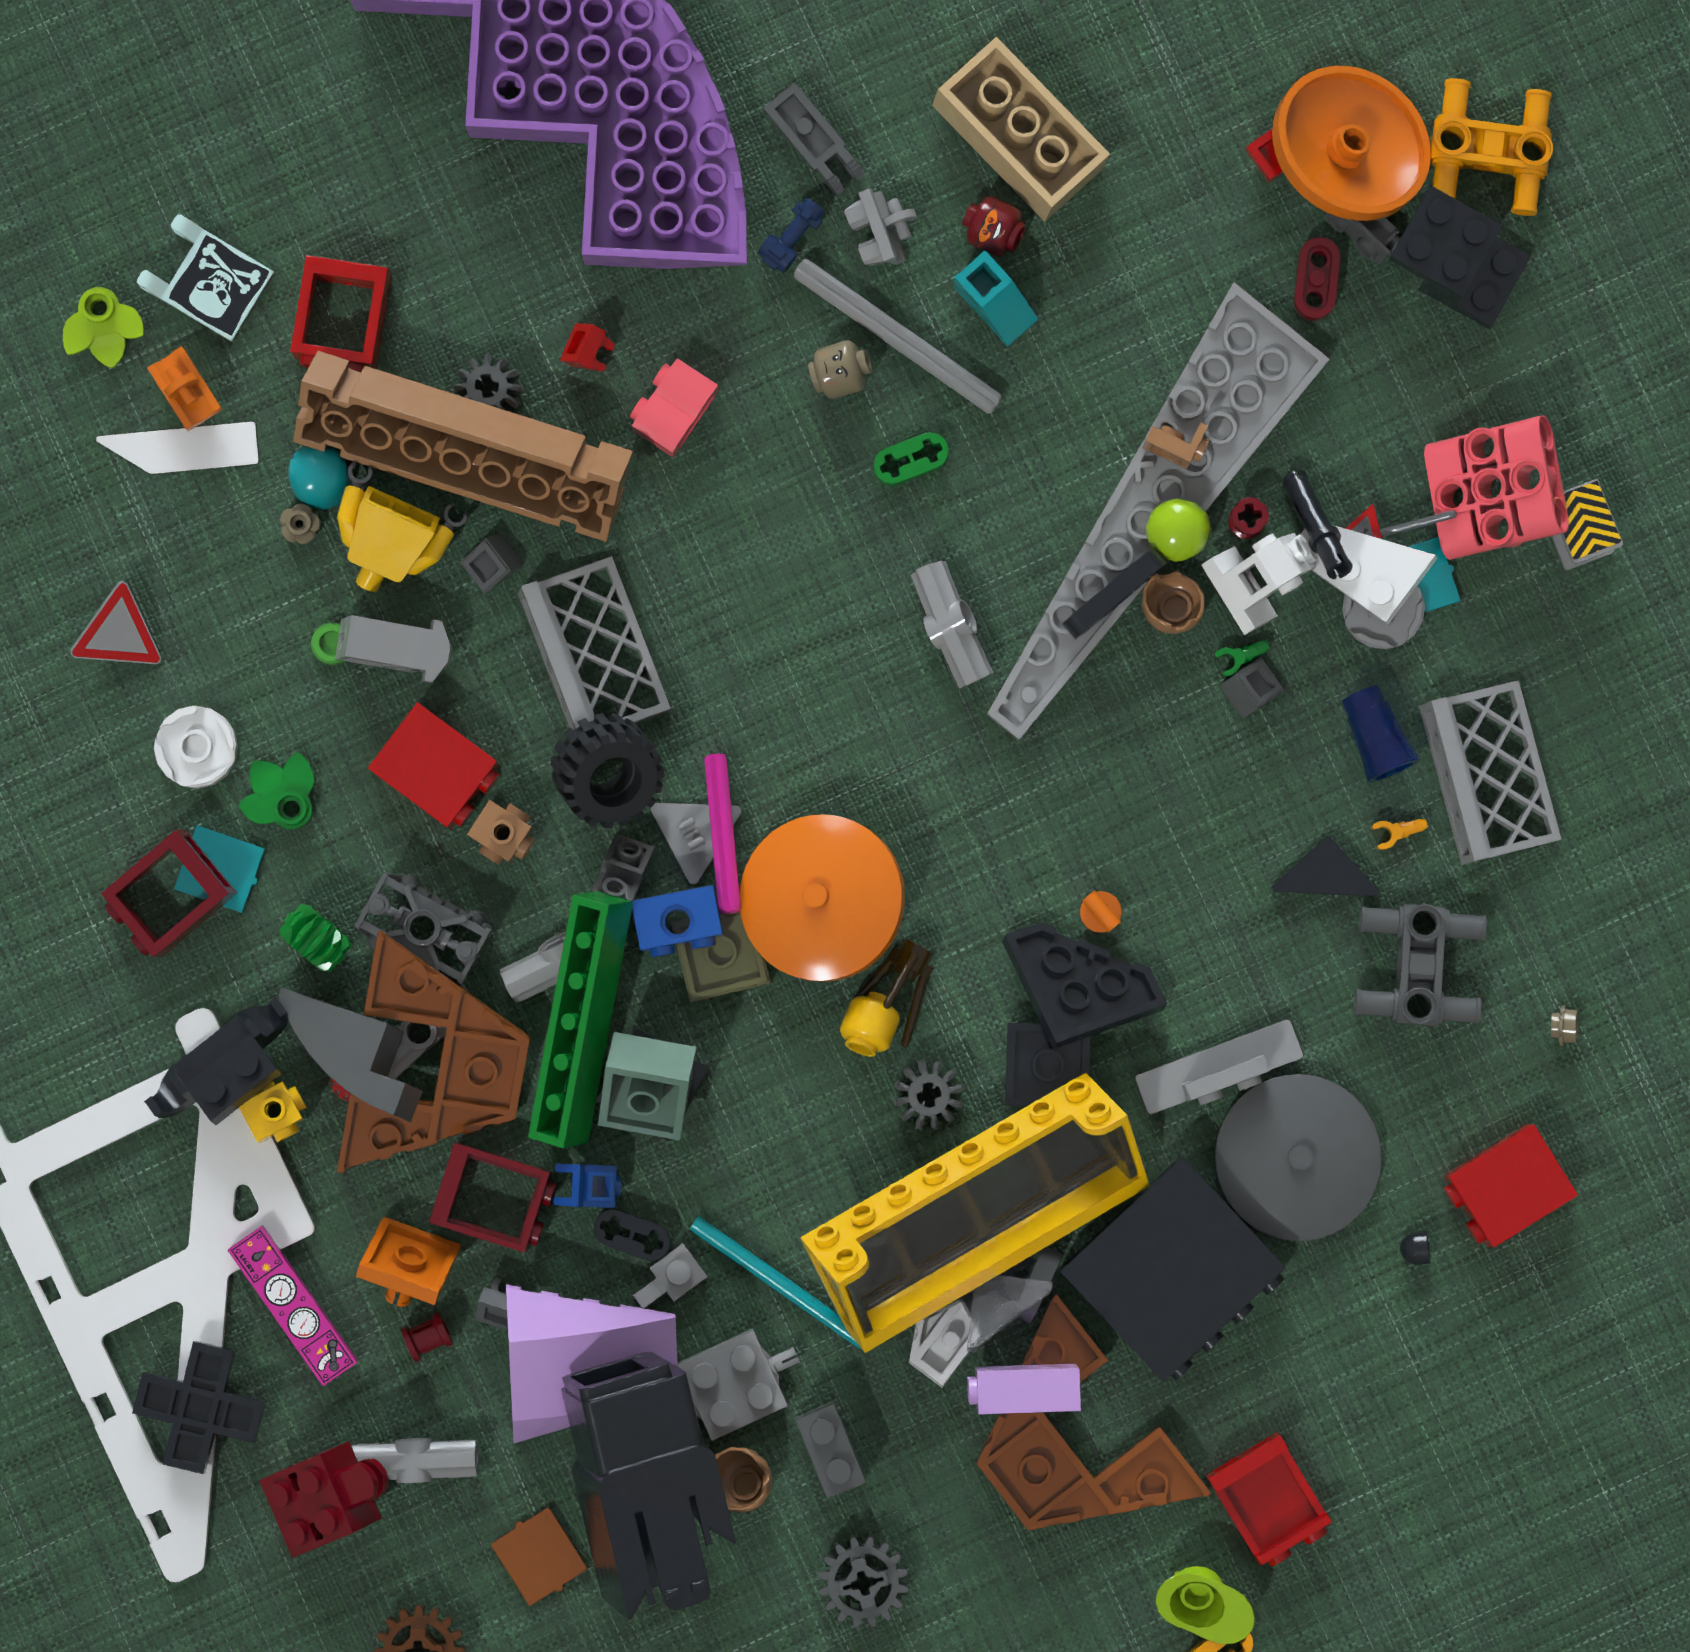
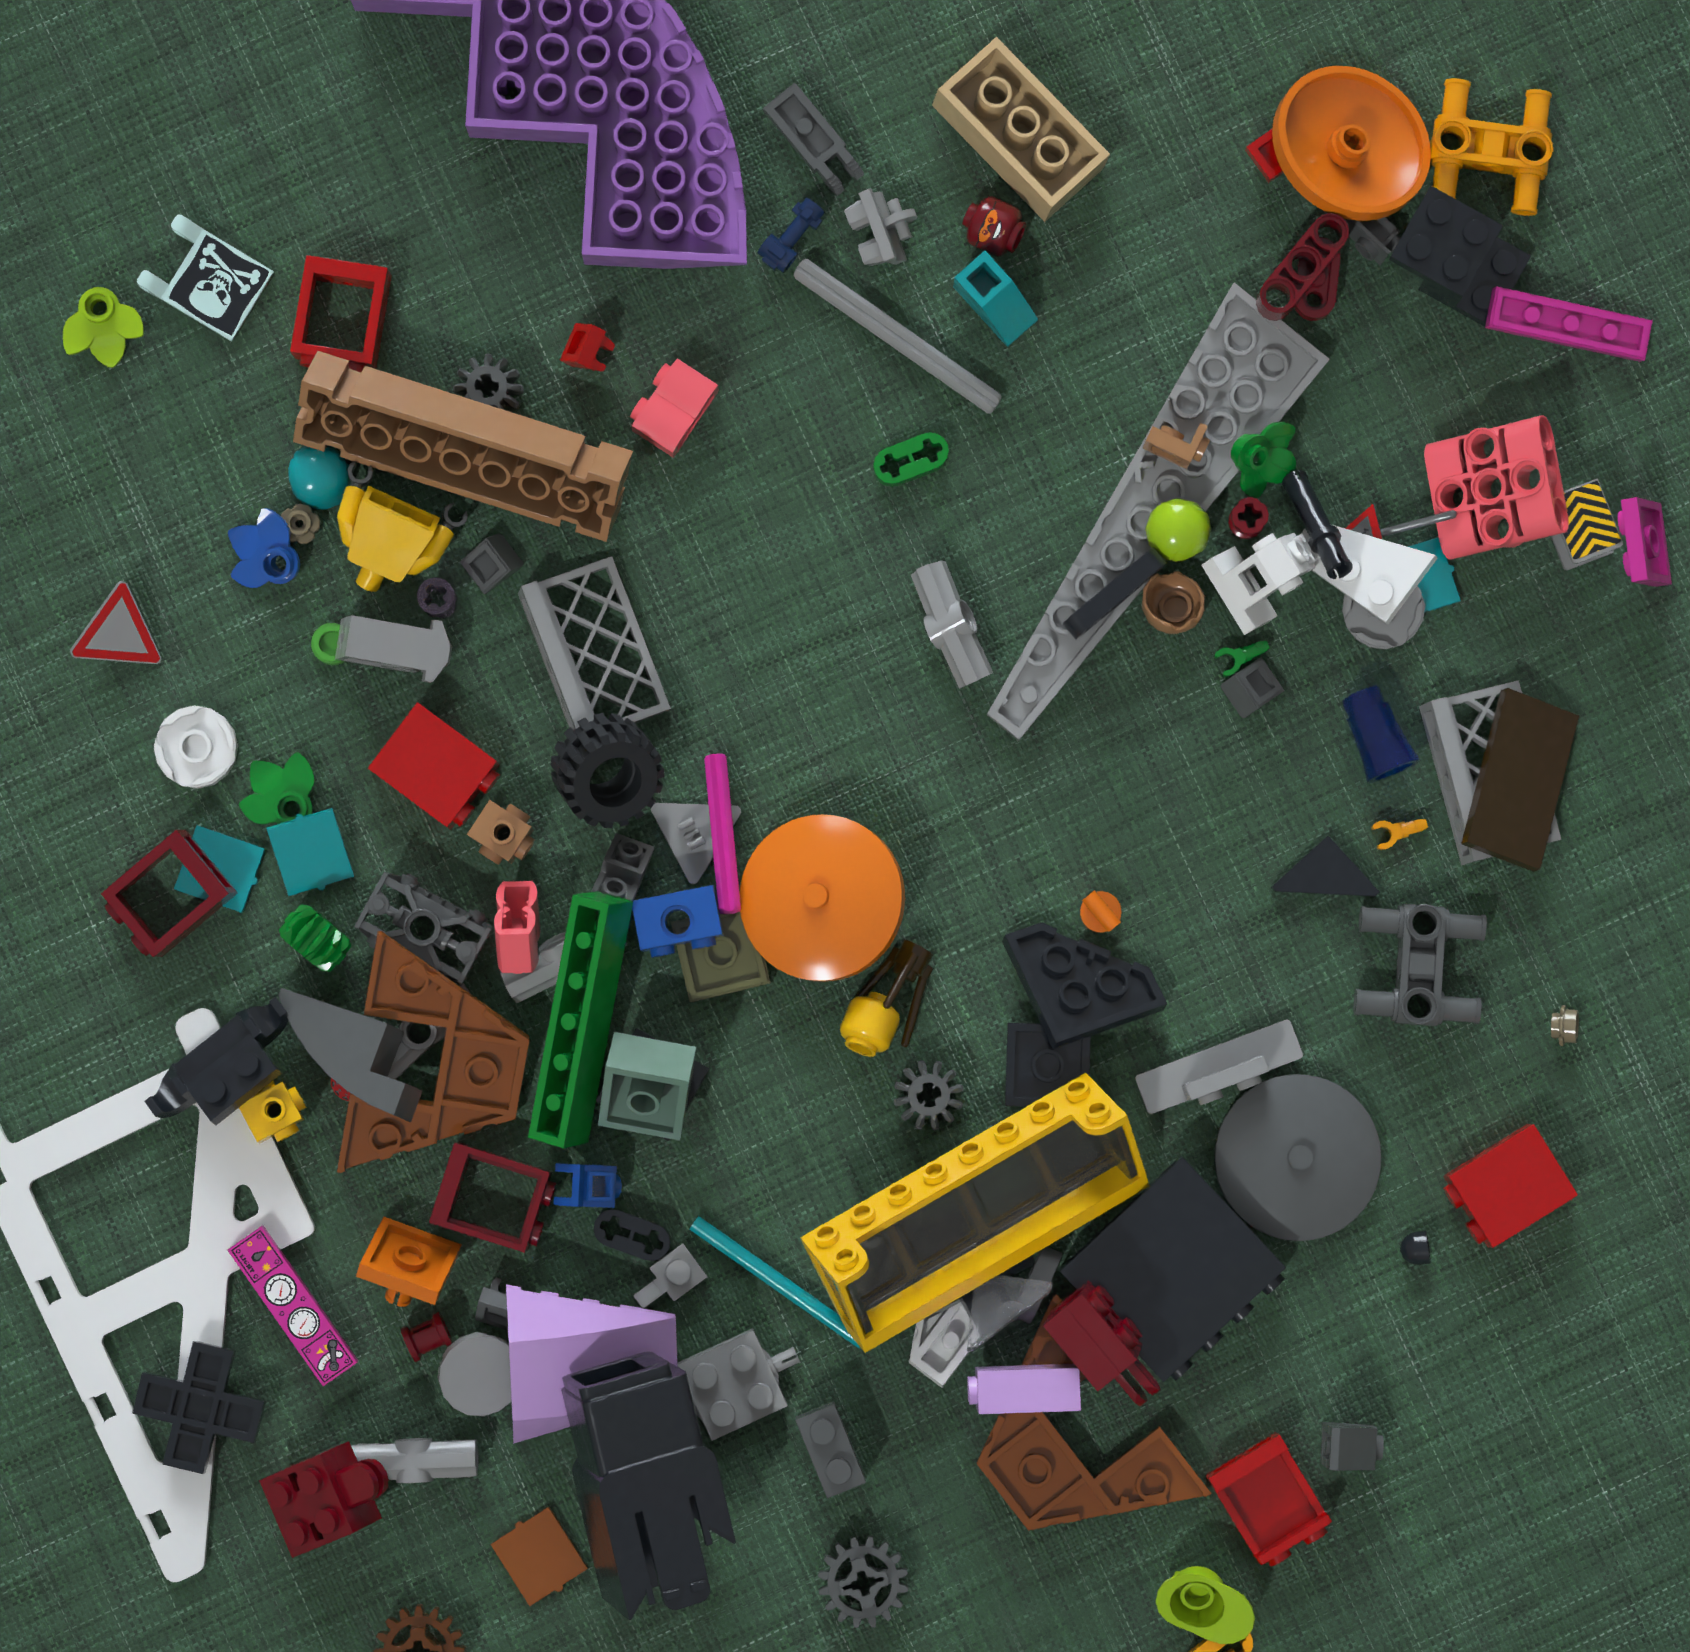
white sticker [96,422,258,474] -> none
orange hips [147,346,223,431] -> none
medium nougat hair [715,1447,772,1513] -> none
dark tan head [808,340,872,399] -> none
none -> blue plate [228,508,300,588]
none -> teal piece [267,808,354,896]
none -> clear purple bush [417,577,457,619]
none -> light grey tile [437,1332,512,1416]
none -> coral brick [494,881,540,974]
none -> dark red brick [1043,1280,1160,1406]
none -> green plate [1231,422,1296,498]
none -> dark red beam [1256,213,1349,321]
none -> dark grey slope [1320,1422,1384,1471]
none -> dark brown tile [1461,688,1579,872]
none -> dark pink tile [1485,286,1653,362]
none -> dark pink plate [1618,497,1672,587]

